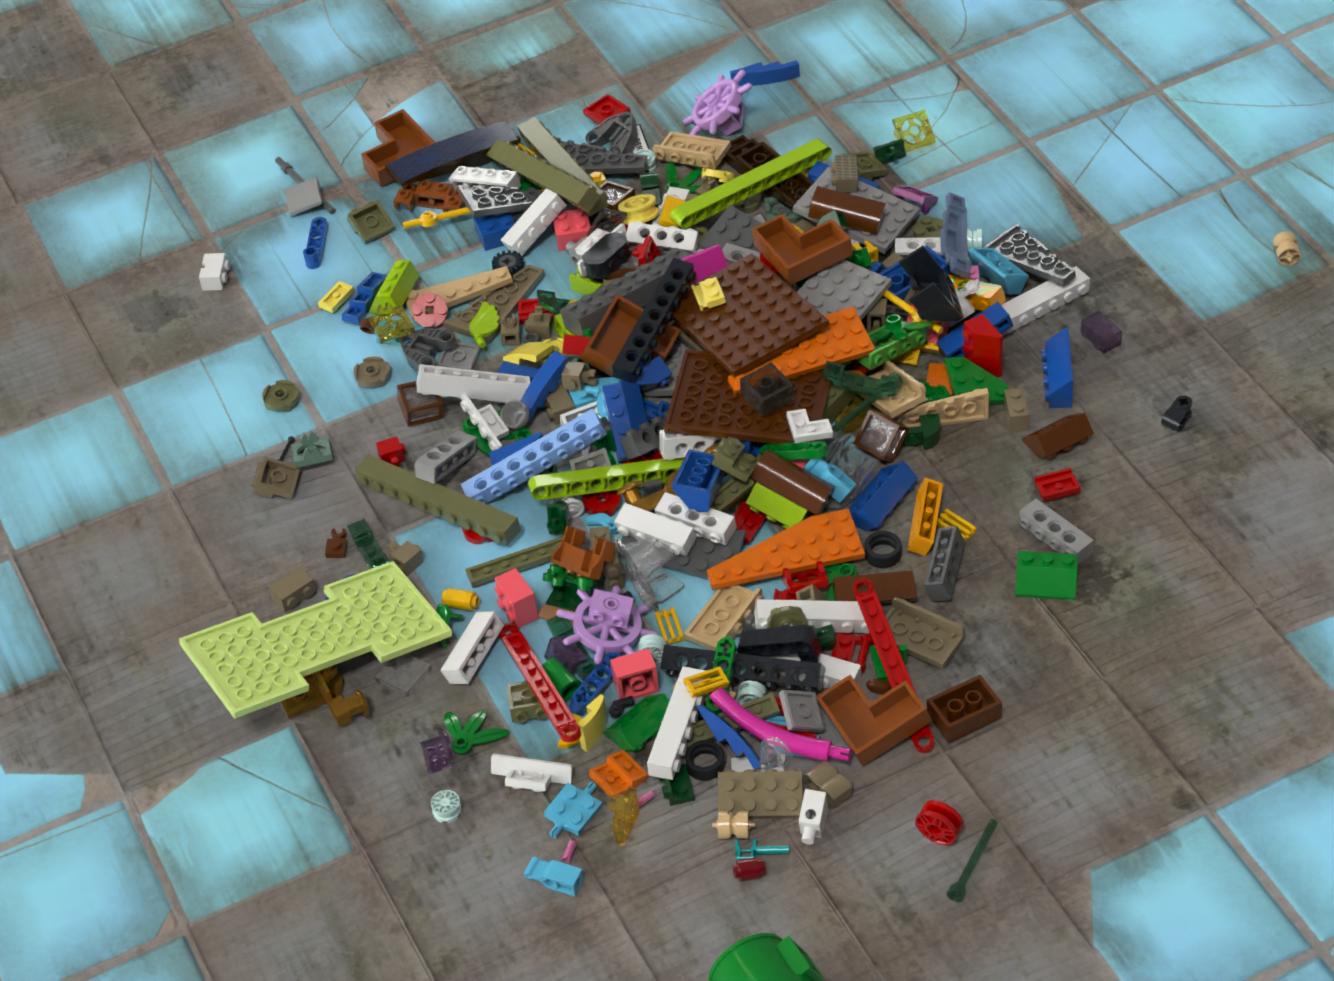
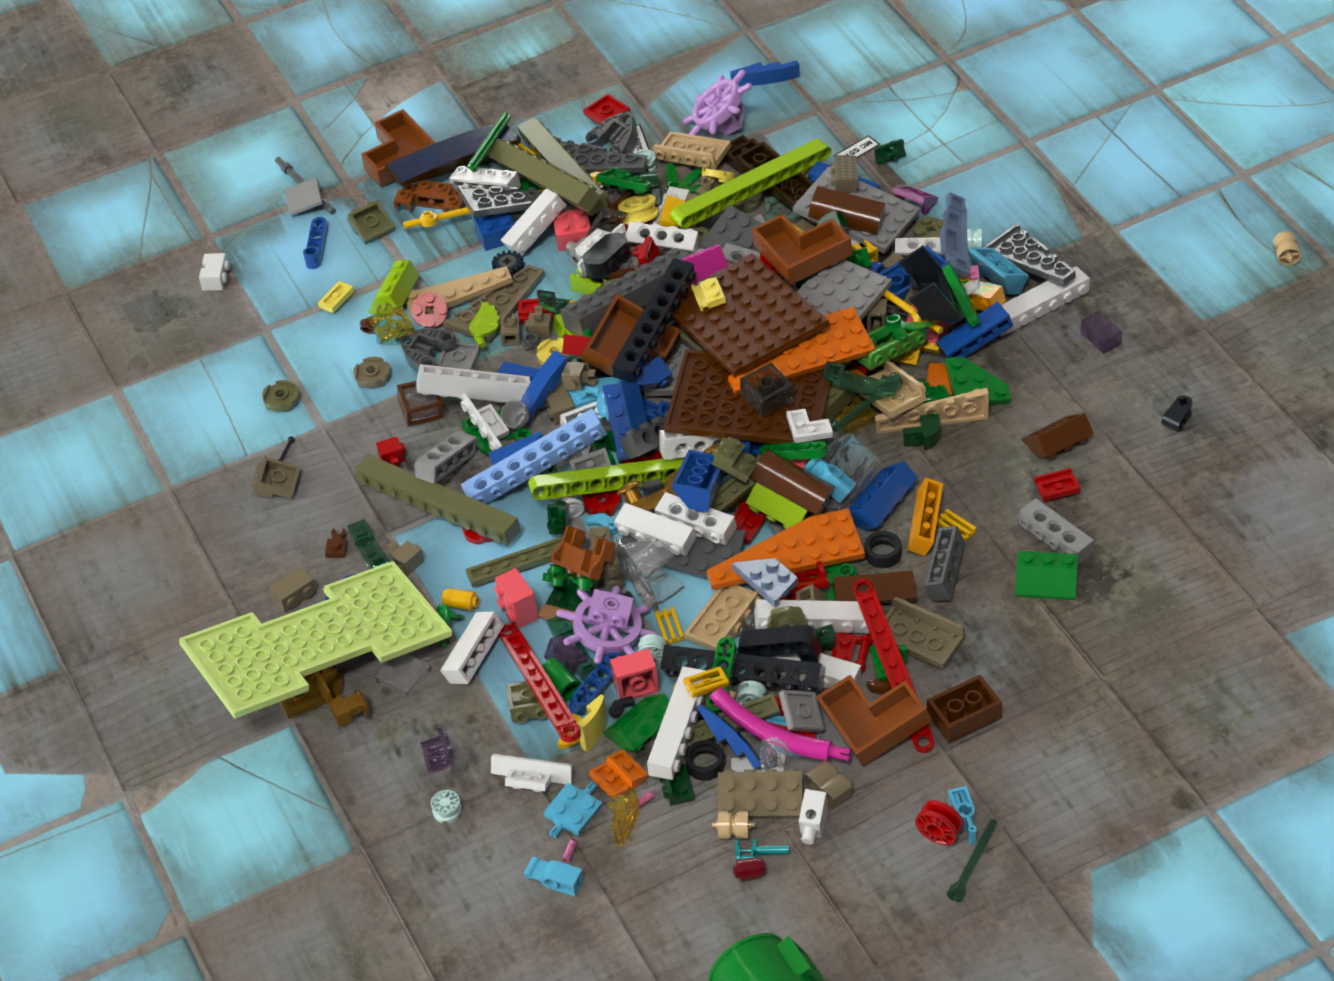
sand green piece [291,431,333,468] -> none
blue slope [342,272,387,324] -> none
green plant [444,710,510,755] -> none
light yellow slope [503,342,553,365] -> none
olive plate [842,151,888,181] -> none
piece [853,409,909,462] -> none
clear yellow piece [892,109,936,152] -> none
red slope [962,314,1003,378] -> none
dark tan brick [1004,388,1029,433] -> none
blue slope [1042,328,1073,408] -> none
none -> green axle [467,112,511,172]
none -> green plate [596,167,651,194]
none -> wing [732,558,798,607]
none -> sticker [833,135,881,158]
none -> green beam [942,263,981,328]
none -> medium azure piece [948,786,976,845]

